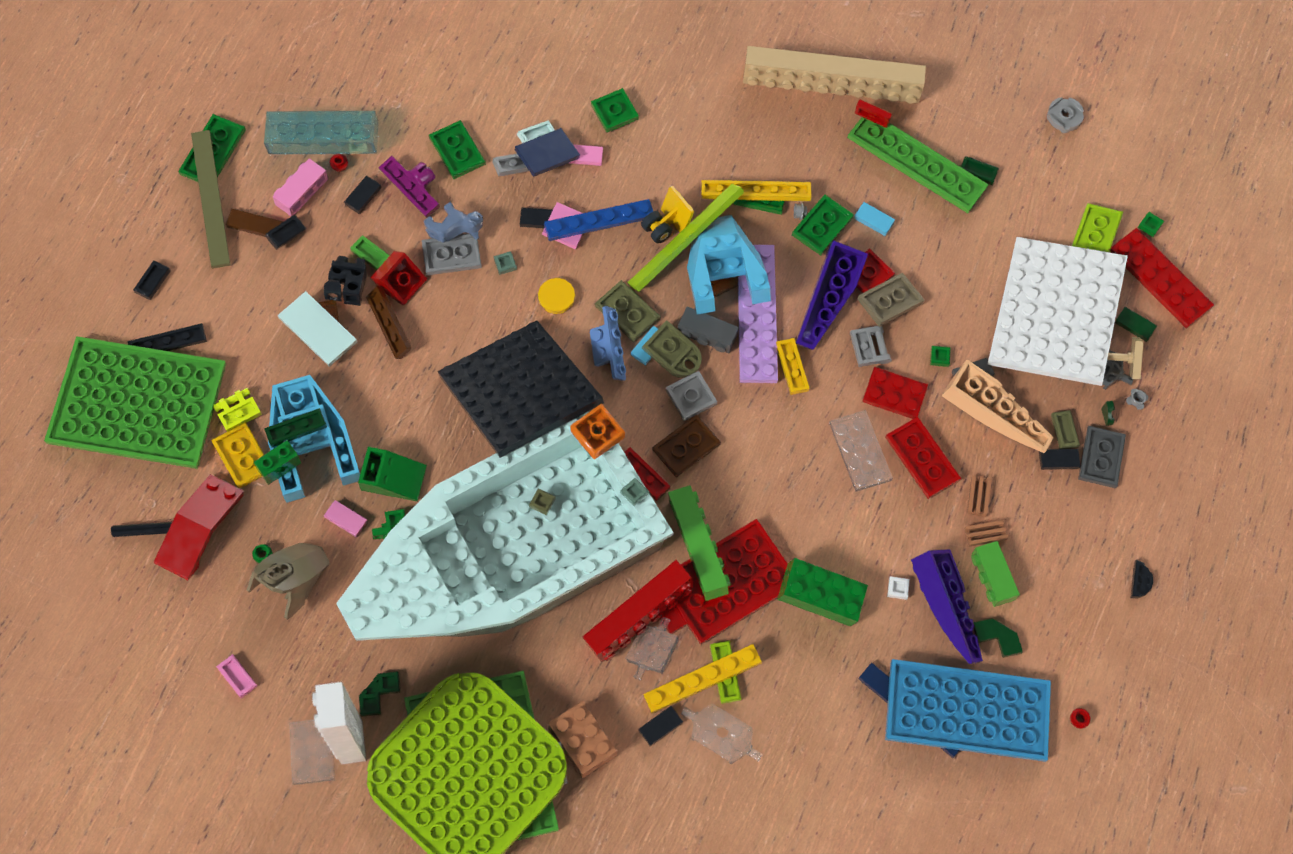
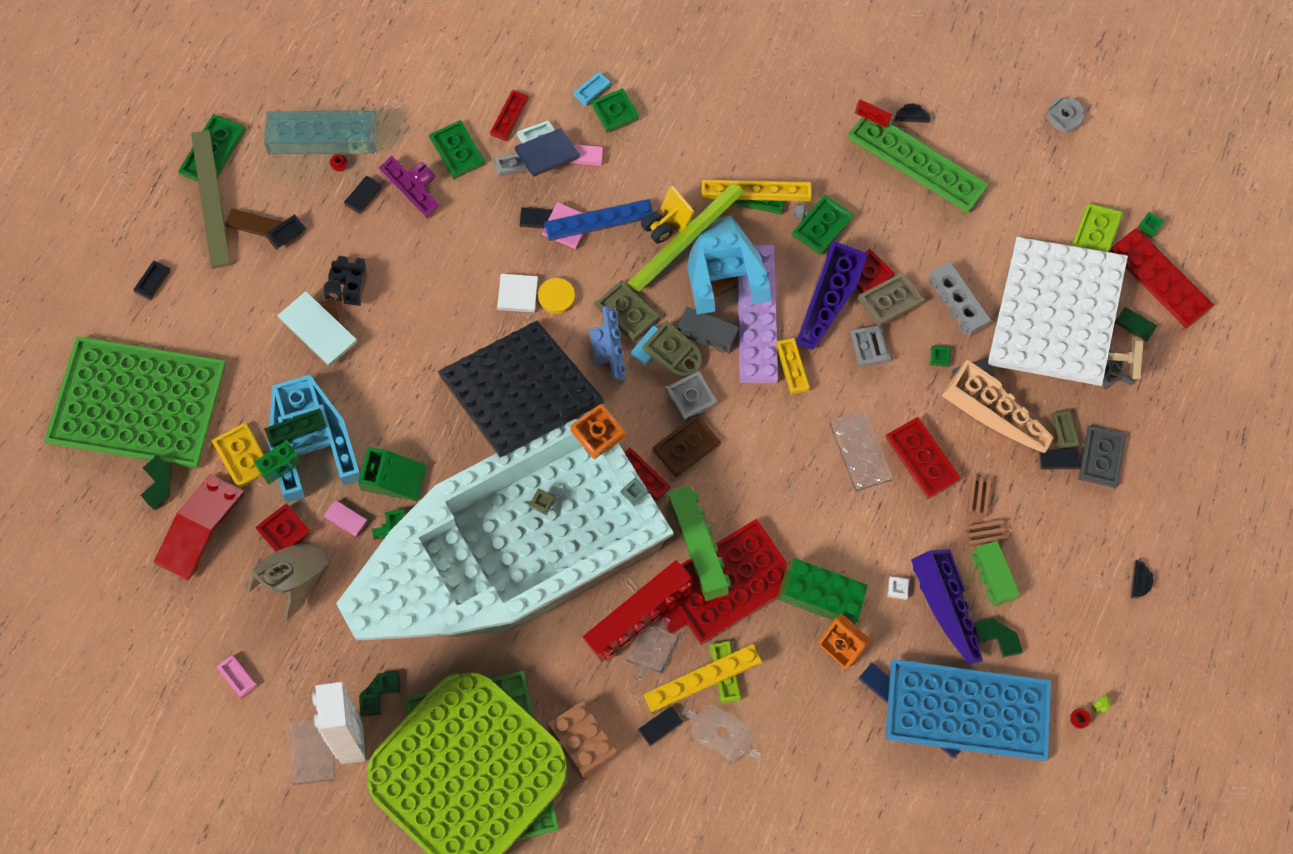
black axle [111,522,172,537] -> none
black tile [127,323,207,351] -> none
neon yellow plate [213,388,262,432] -> none
green plate [252,544,273,563] -> none
bright pink brick [273,159,328,216] -> none
bright green tile [350,235,390,270] -> none
reddish brown plate [366,286,412,359] -> none
red slope [370,251,427,305] -> none
light grey tile [422,234,482,276] -> none
sand blue animal [424,202,484,243] -> none
sand green tile [494,251,517,275] -> none
tan brick [743,46,926,103] -> none
medium azure tile [854,202,895,236] -> none
red plate [862,367,928,419] -> none
dark green tile [961,156,999,185] -> none
dark green tile [1101,401,1115,426] -> none
light grey plate [1126,389,1148,410] -> none
none -> dark green tile [140,455,172,510]
none -> red plate [255,503,311,552]
none -> red tile [490,90,529,142]
none -> white tile [497,274,538,313]
none -> medium azure tile [574,71,612,107]
none -> orange brick [817,614,871,670]
none -> black tile [894,103,931,123]
none -> light grey brick [928,262,991,338]
none -> lime plate [1093,695,1112,713]

